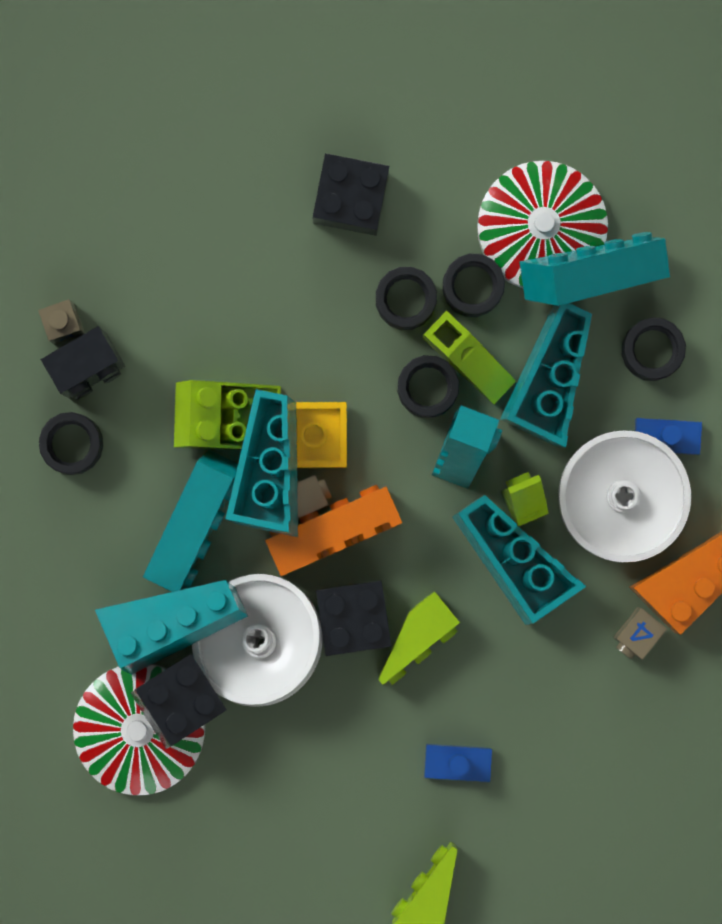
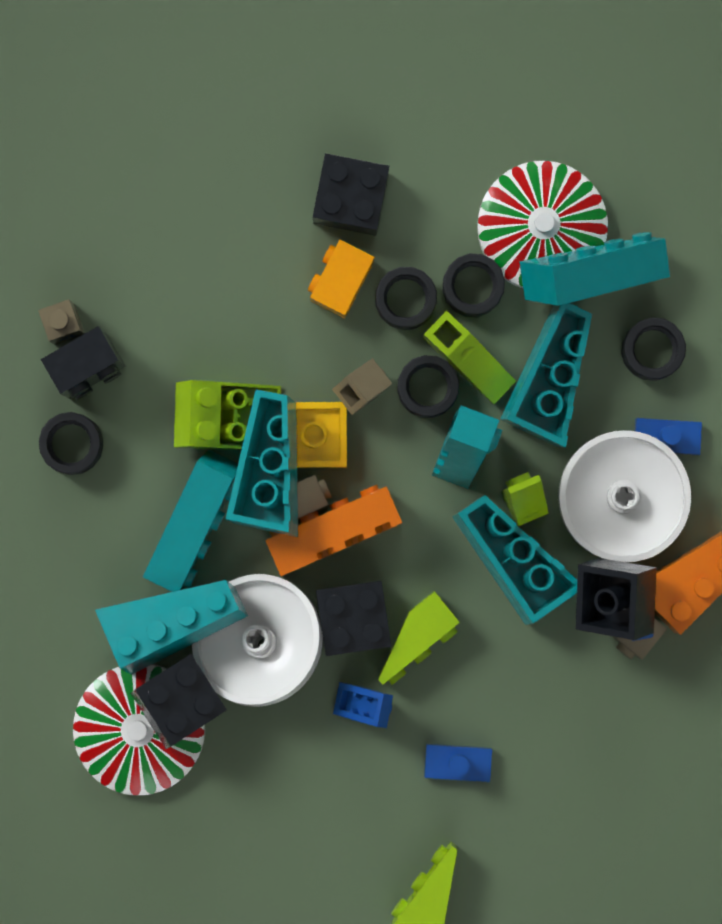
none -> light orange brick [307,239,375,319]
none -> dark tan brick [332,358,392,415]
none -> blue tile [333,682,393,728]
none -> black brick [575,558,657,640]

